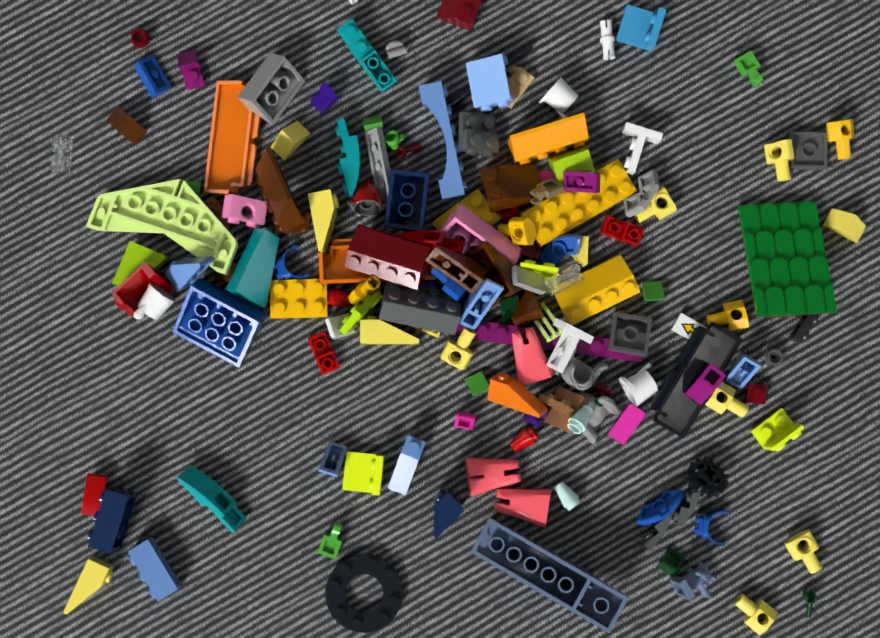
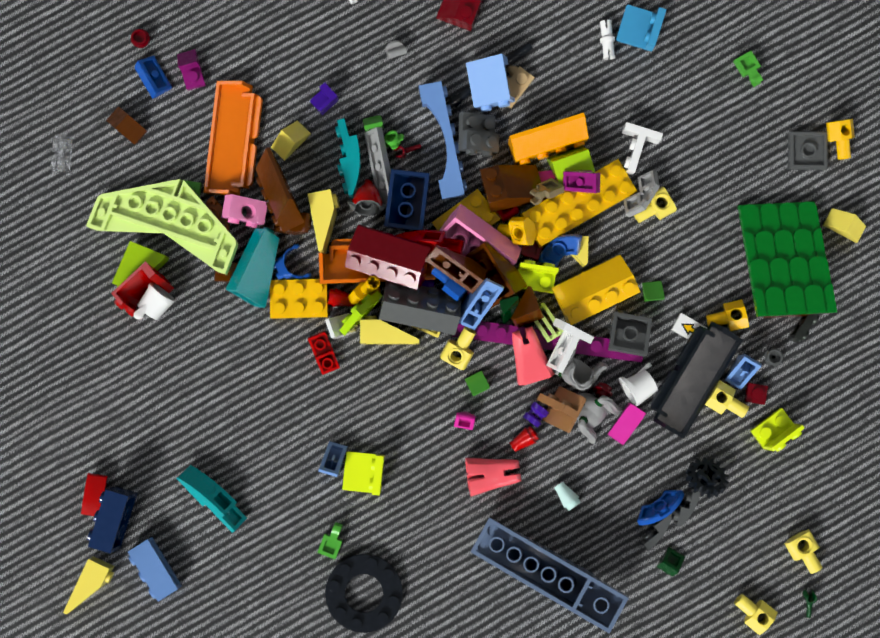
medium blue slope [165,256,215,292] -> none
blue slope [172,278,267,368] -> none
light grey slope [238,53,305,125] -> none
teal slope [336,19,397,93] -> none
slope [388,434,426,495] -> none
dark blue slope [434,488,465,539] -> none
orange slope [487,373,548,418] -> none
coral piece [494,489,551,528] -> none
tile [511,265,546,295] -> none
white hat [539,77,578,119] -> none
clear hinge [543,263,585,296] -> none
light aqua cone [567,405,593,434] -> none
red slope [599,215,644,247] -> none
sand blue piece [668,562,716,600] -> none
magenta slope [685,363,726,405] -> none
blue helmet [694,510,729,546] -> none
light yellow piece [764,139,794,182] -> none

